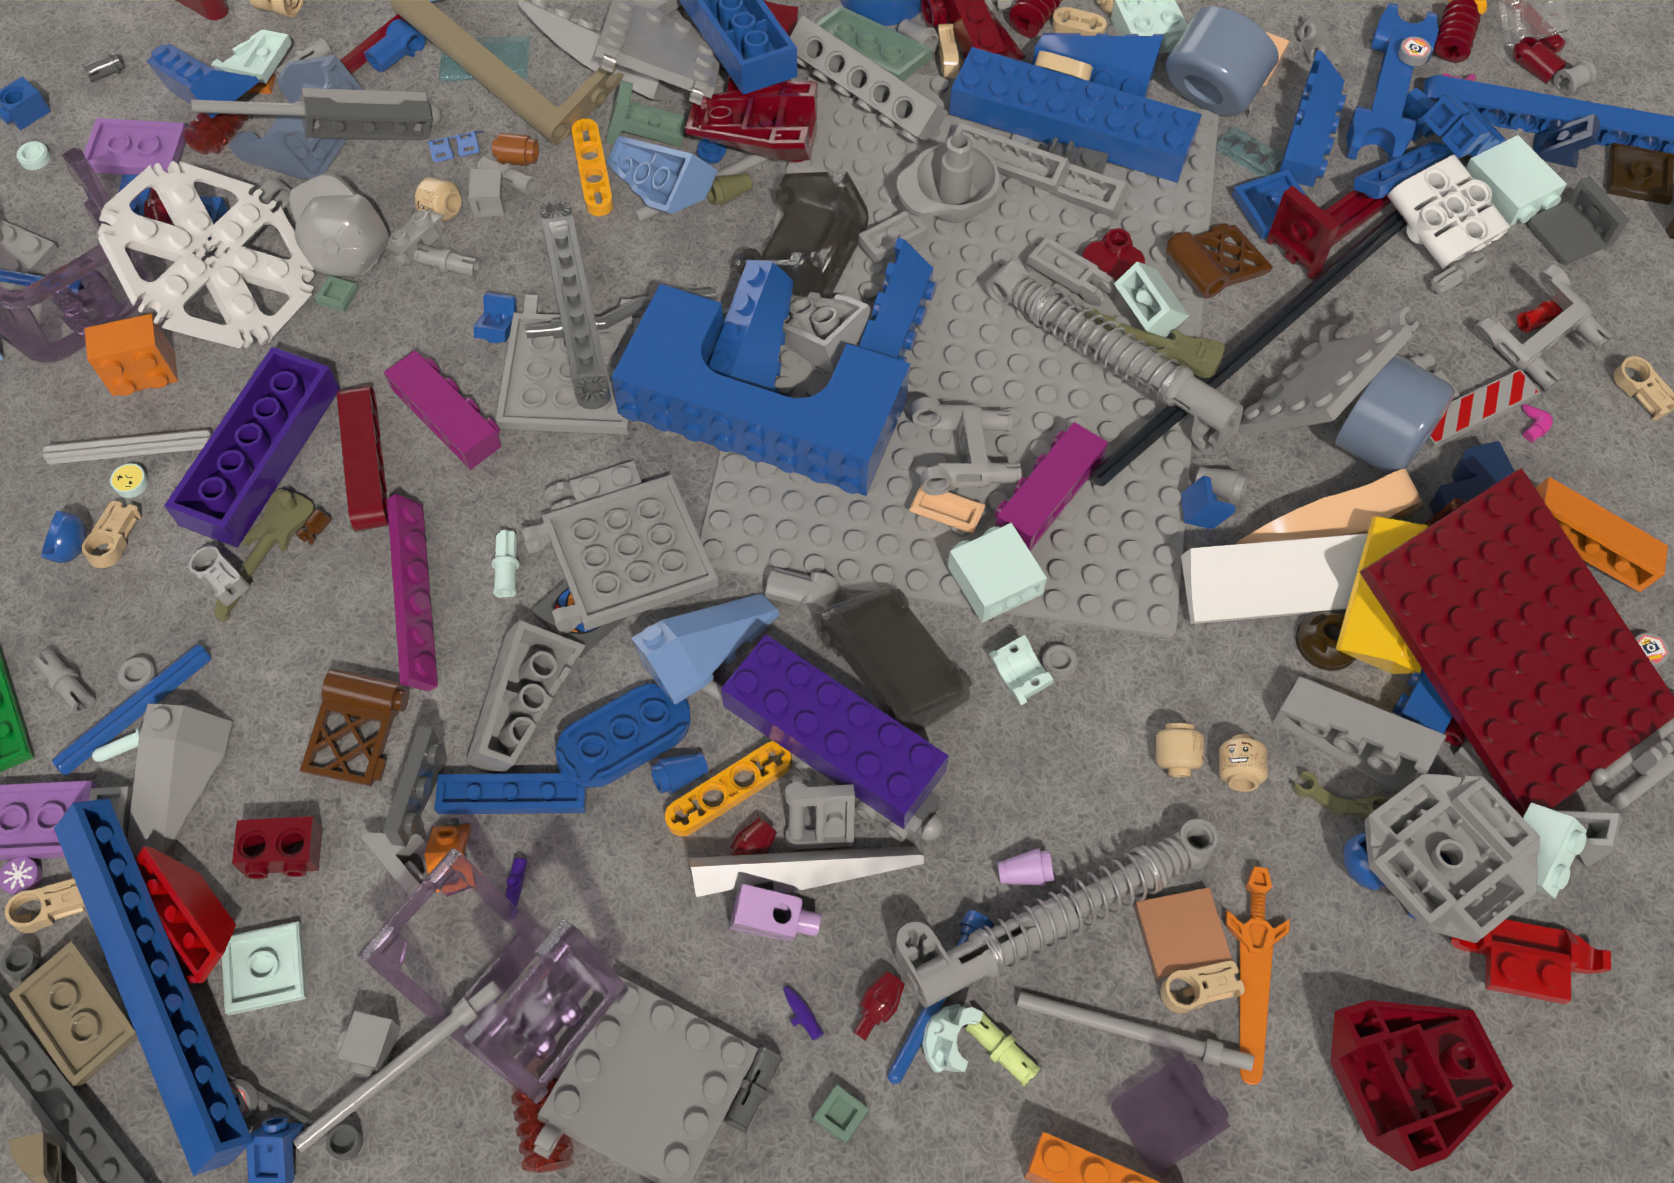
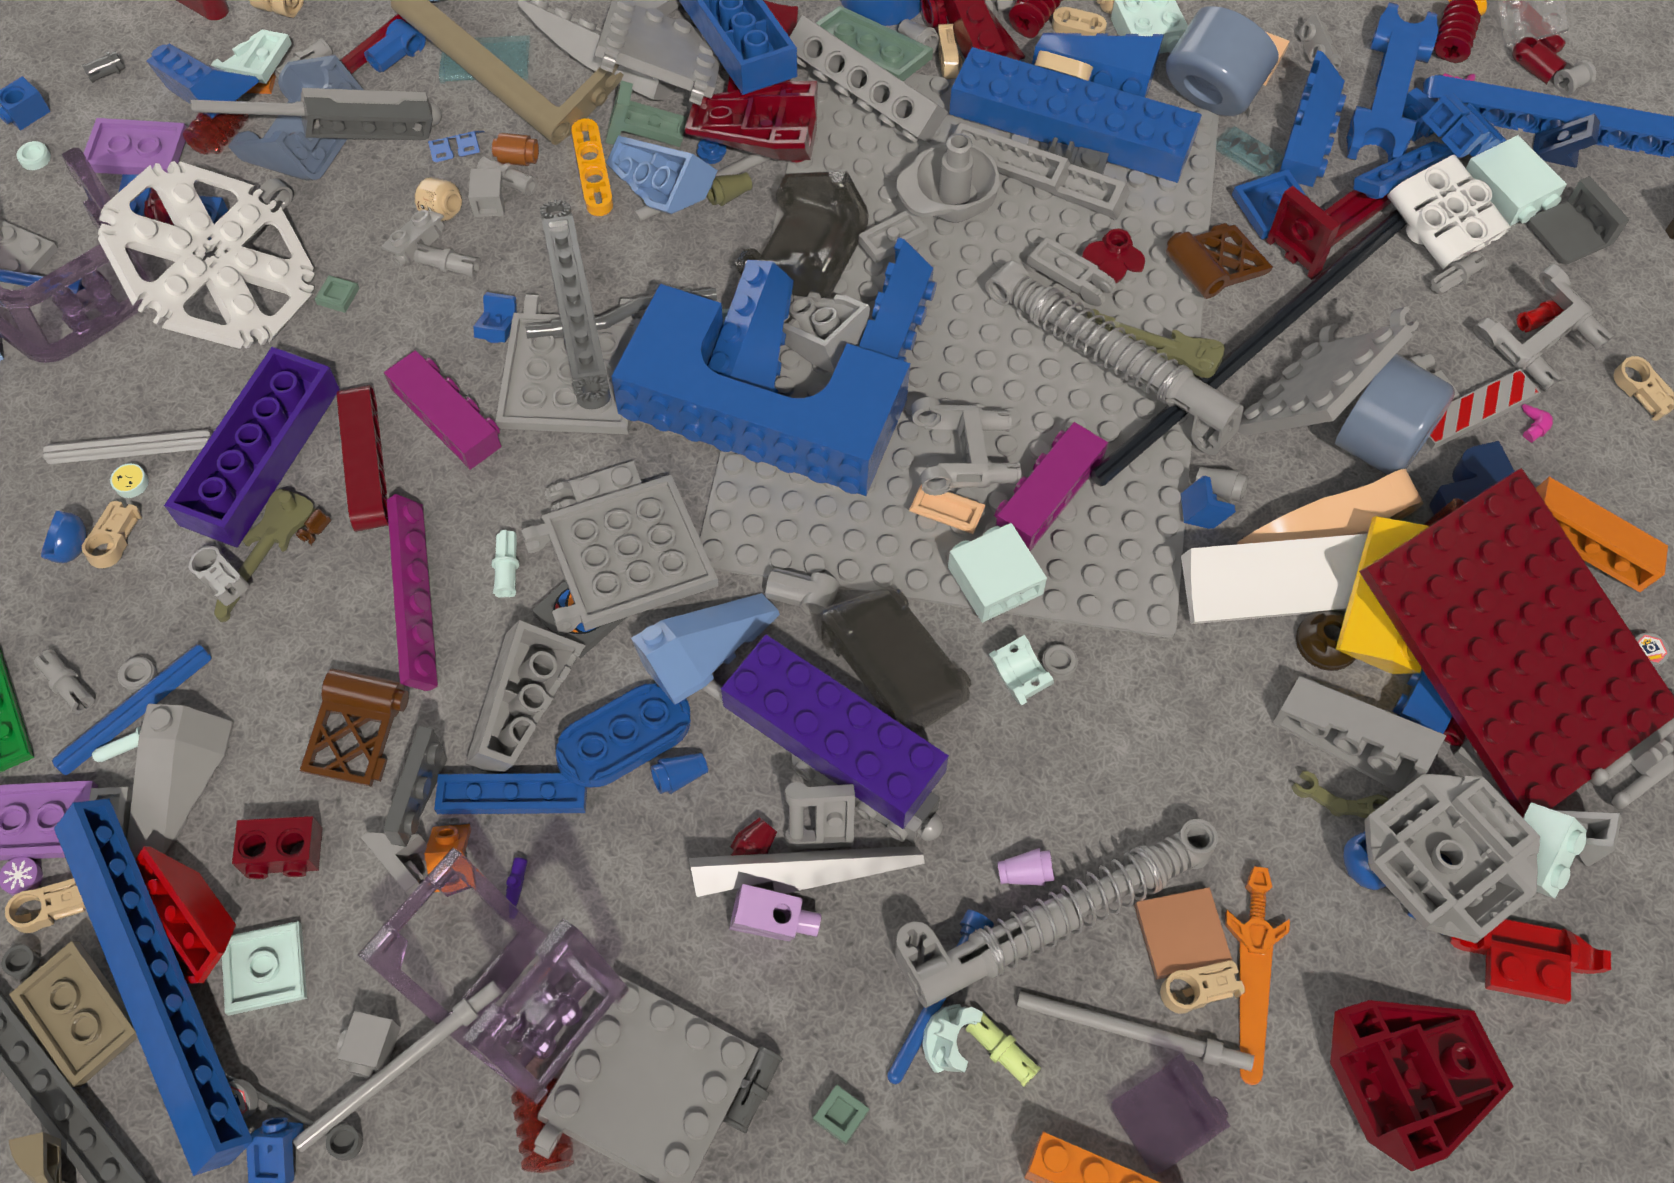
orange brick [84,313,178,396] -> none
light grey piece [289,173,389,278] -> none
light orange beam [665,741,791,836] -> none
dark purple helmet [783,986,824,1041] -> none
dark red piece [853,971,905,1041] -> none
light aqua brick [1114,262,1189,337] -> none
tan head [1156,723,1204,777] -> none
tan head [1219,734,1268,792] -> none
tile [1398,37,1431,66] -> none
dark brown tile [1607,143,1674,205] -> none

